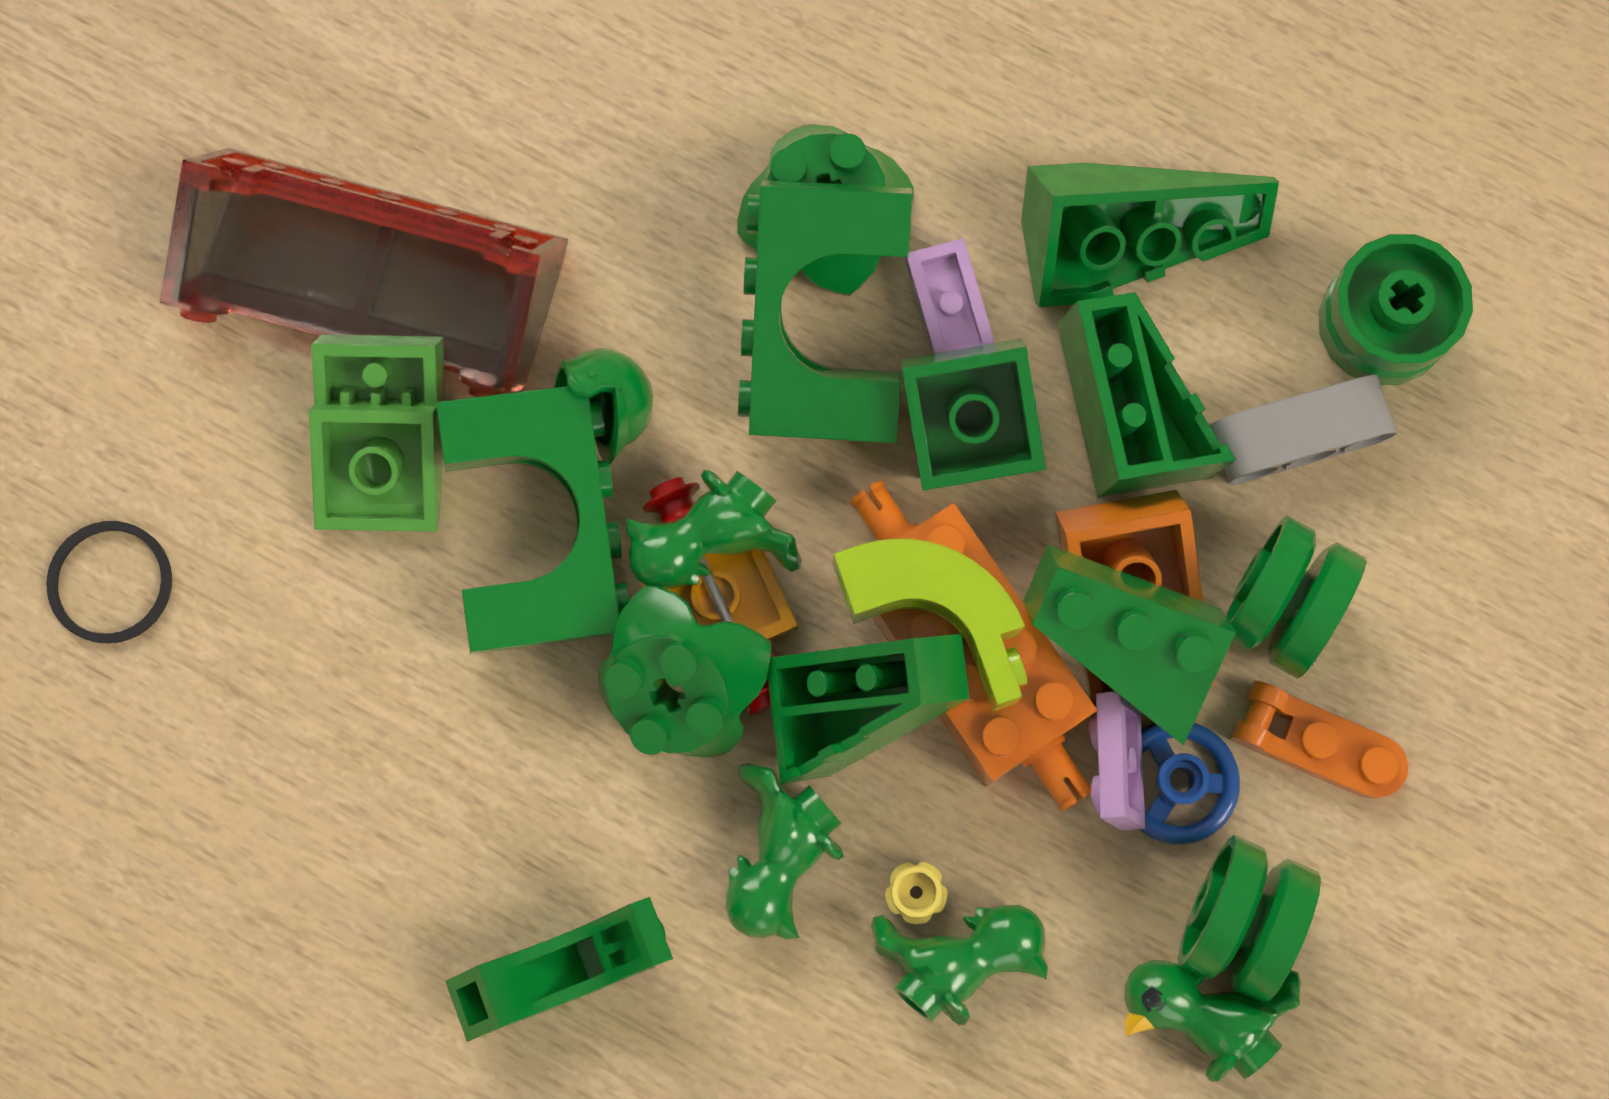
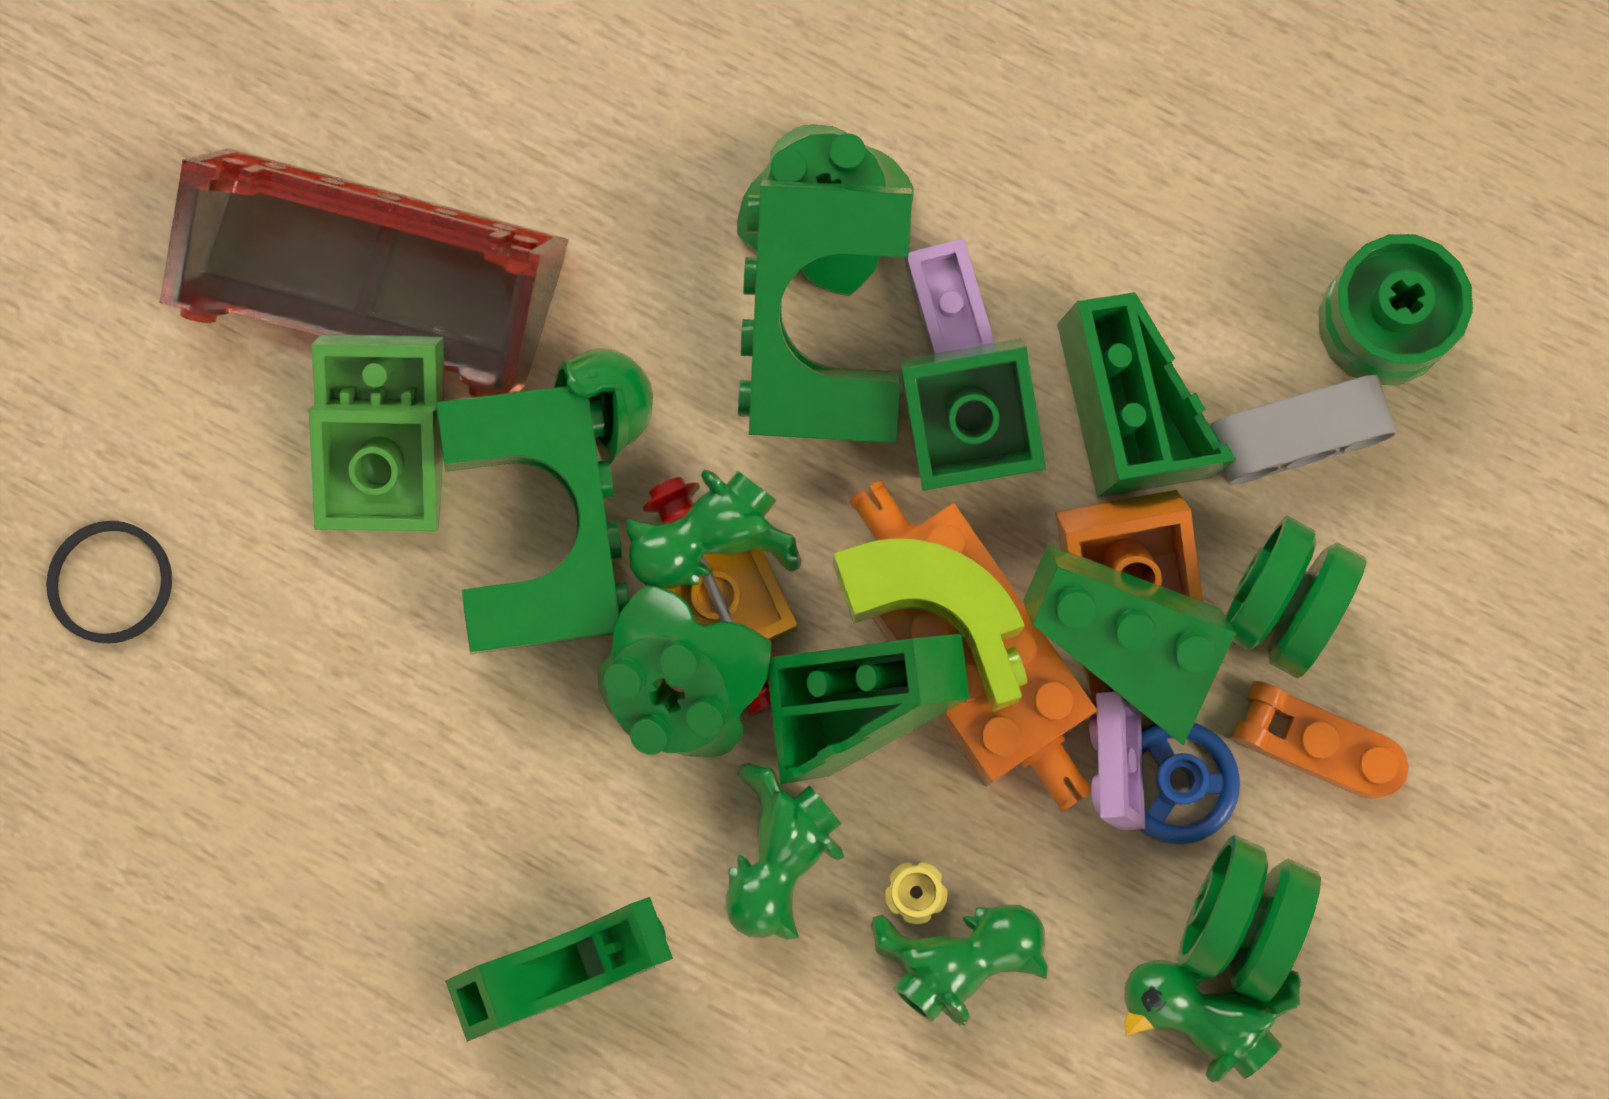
green wedge [1021,163,1279,307] -> none

